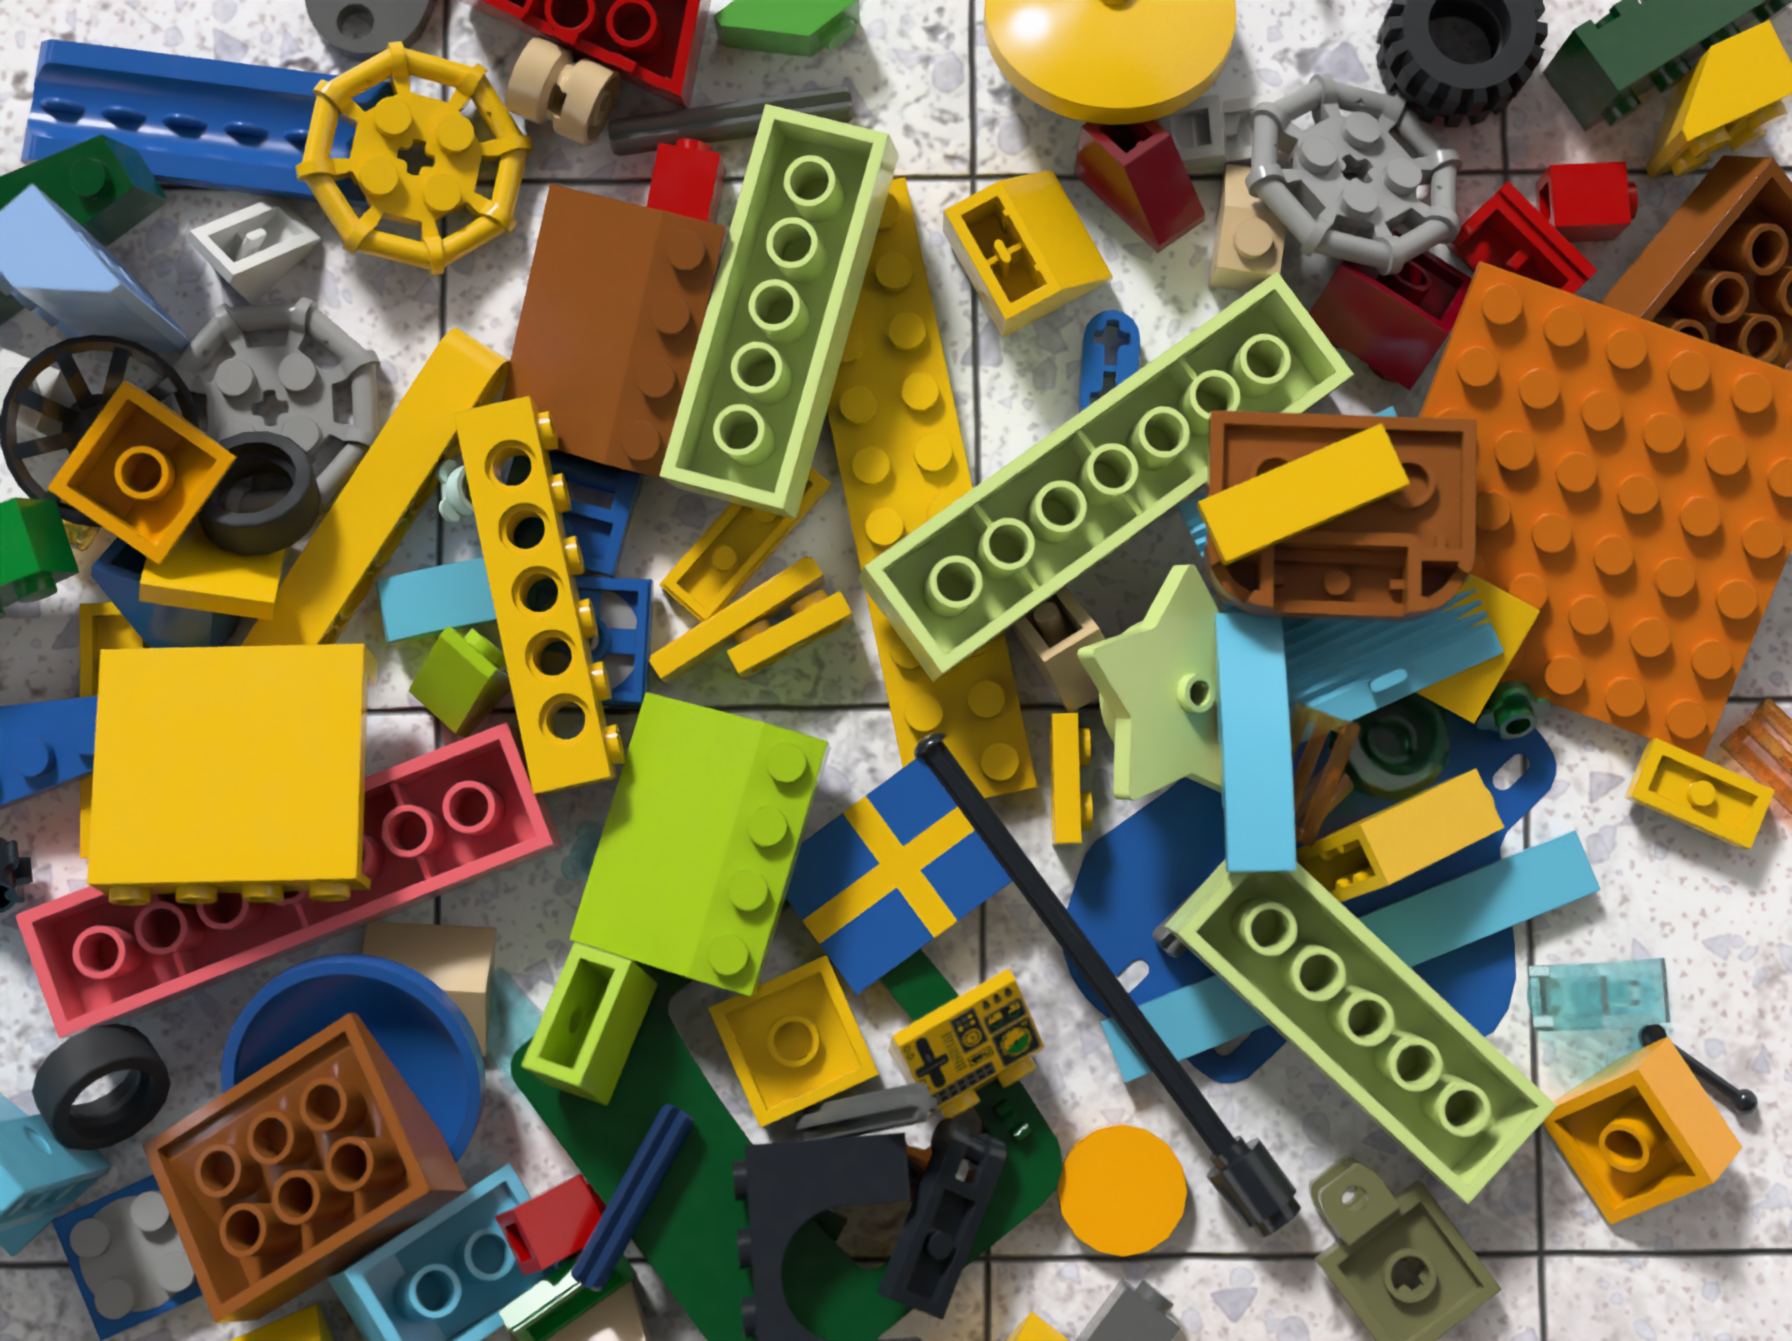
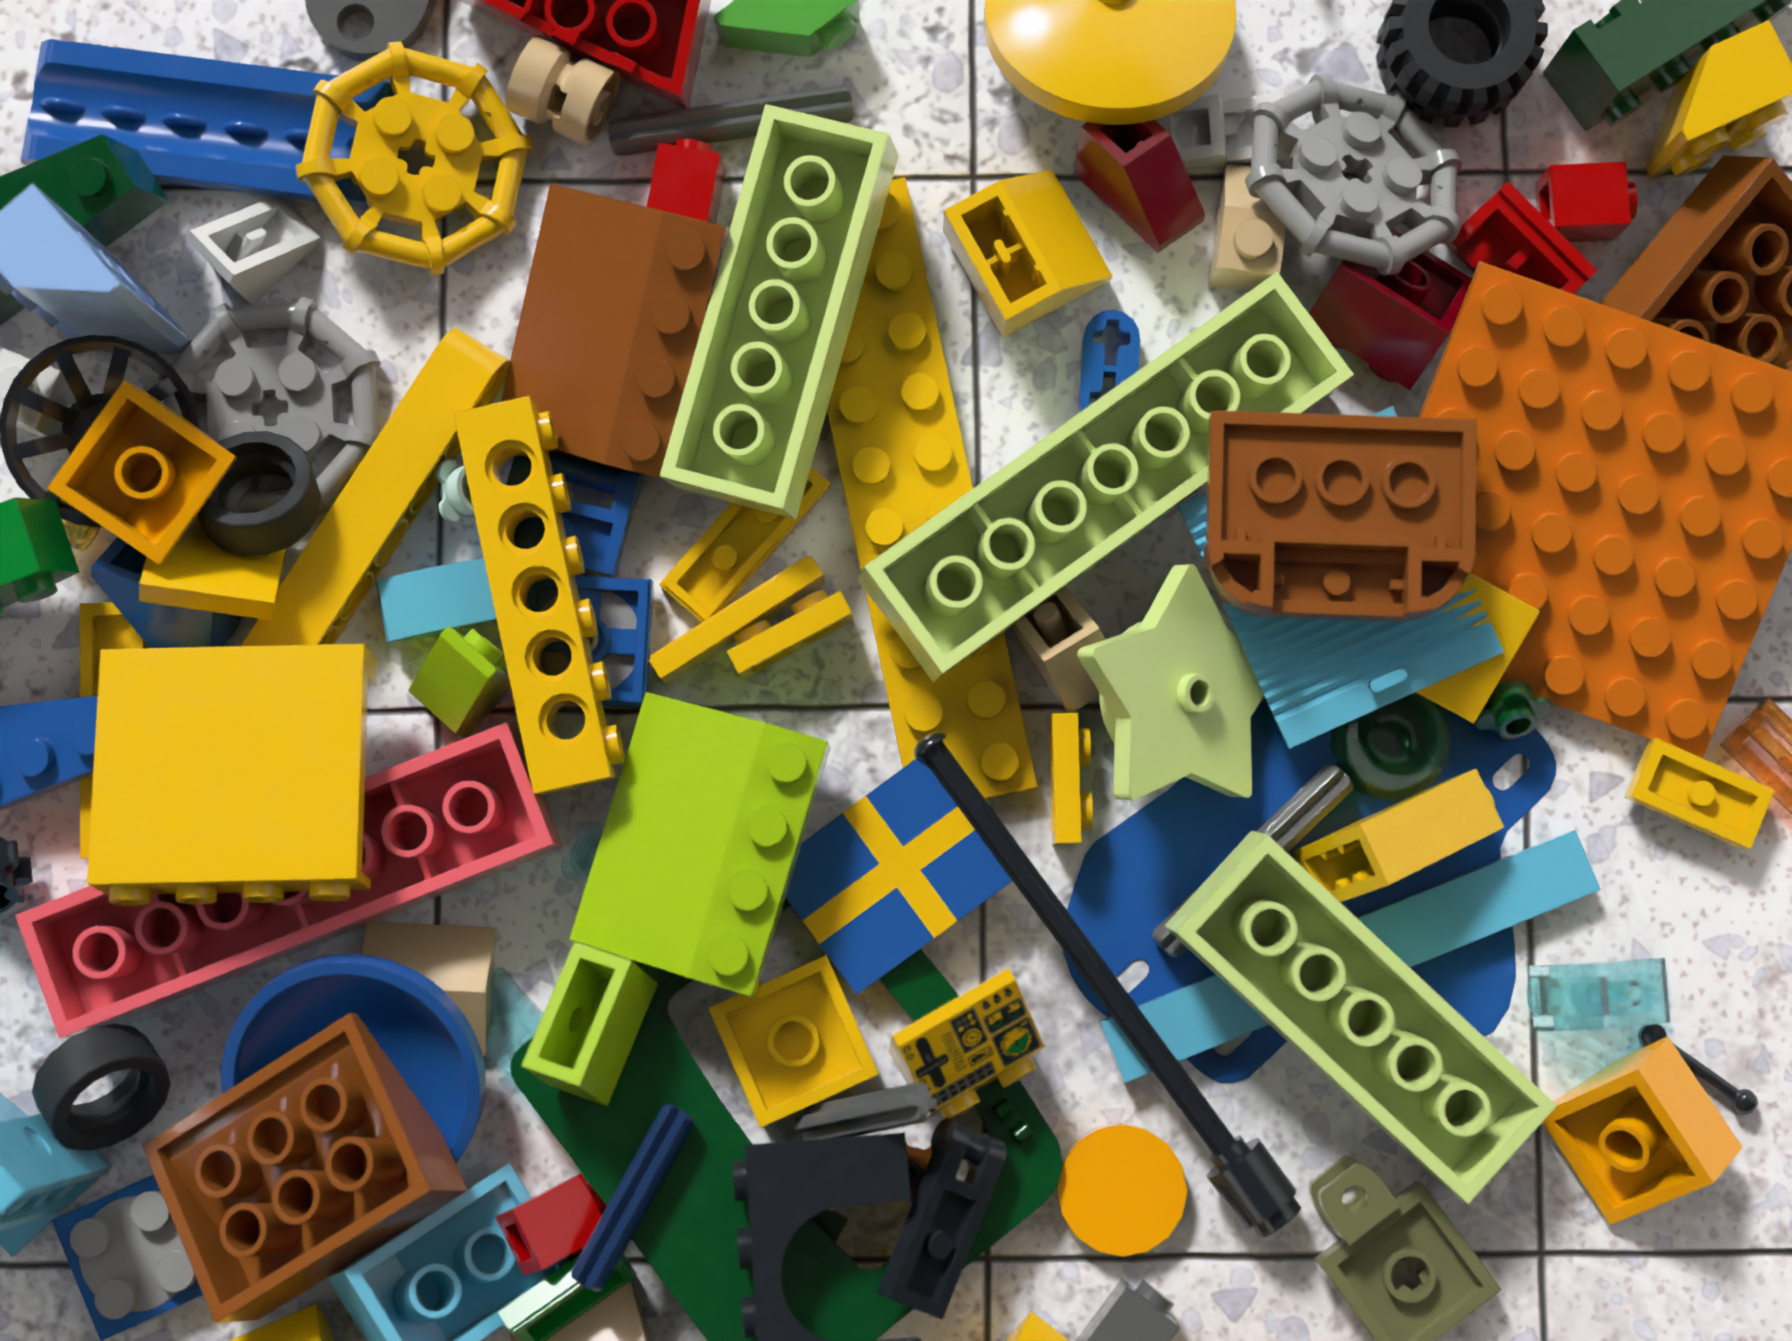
yellow tile [1196,423,1410,566] -> none
medium azure slope [1215,613,1296,873] -> none
clear orange tile [1289,701,1361,847] -> none

